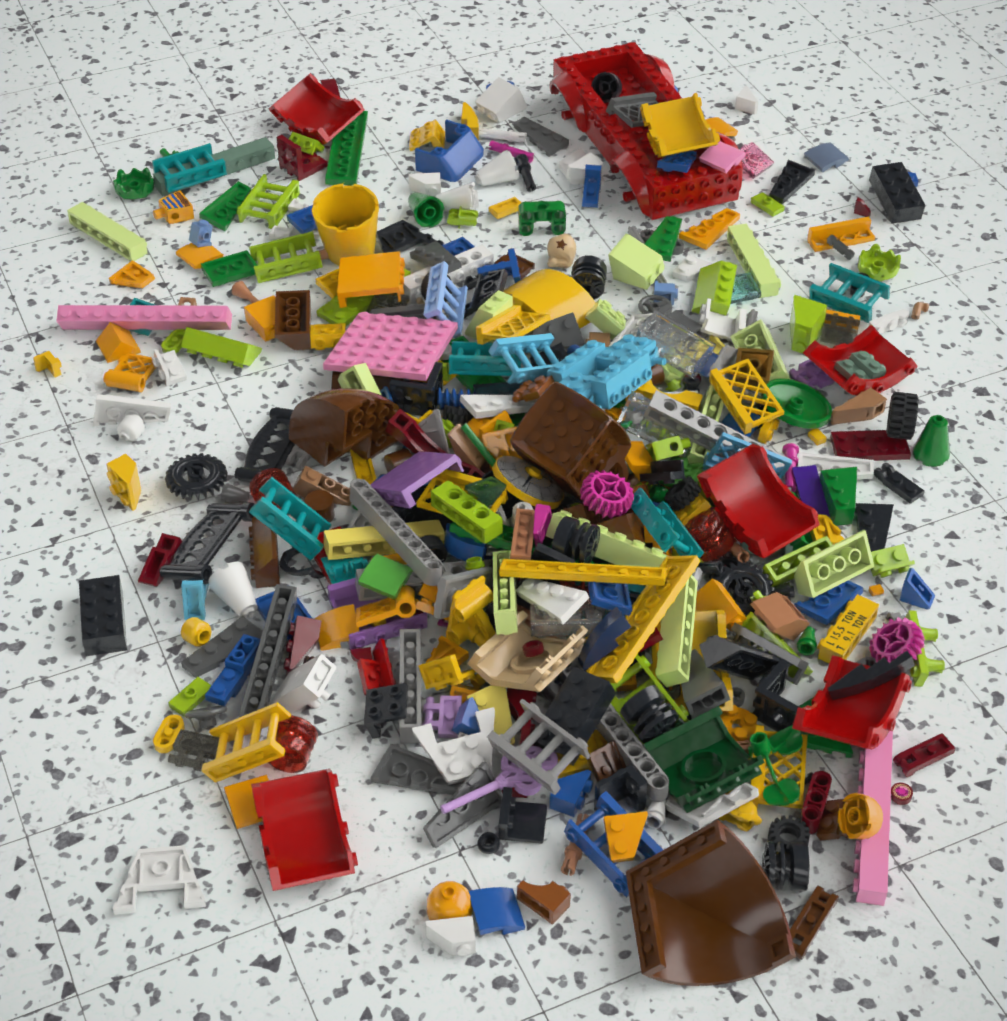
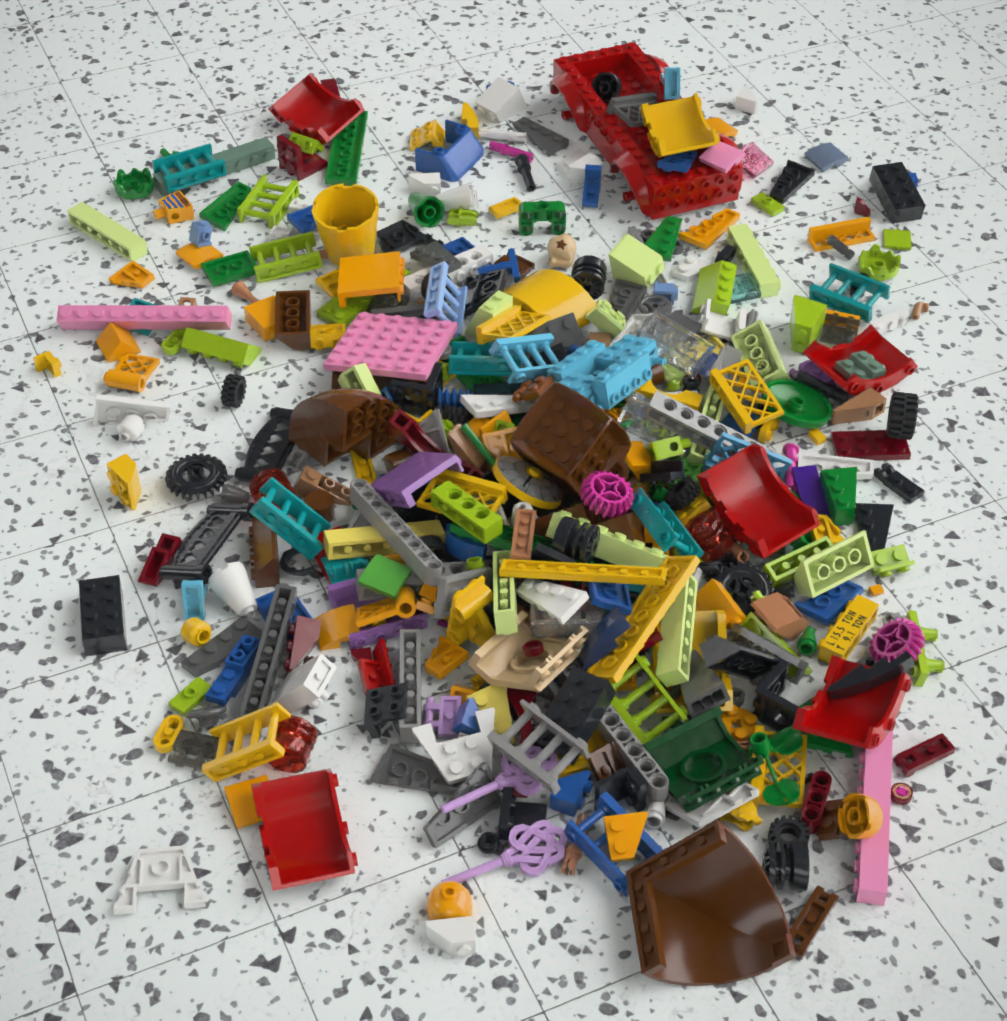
white bracket [152,349,187,386] -> none
yellow bracket [418,654,476,691] -> none
clear green slope [465,476,506,509] -> none
blue slope [468,887,525,935] -> none
white cone [474,150,520,186] -> none
dark orange arch [517,880,571,925] -> none
dark pink slope [533,504,552,546] -> none
black wheel [620,685,679,743] -> none
light grey plate [625,411,644,424] -> none
pearl gold slope [733,348,774,387] -> none
blue slope [899,567,935,610] -> none
green cone [912,415,950,467] -> none
none -> black tyre [220,374,247,408]
none -> lavender piece [441,819,567,883]
none -> dark grey wing [611,278,647,322]
none -> medium azure bracket [660,67,681,100]
none -> black beam [714,244,737,263]
none -> black pin [795,369,849,405]
none -> lime piece [883,229,912,250]

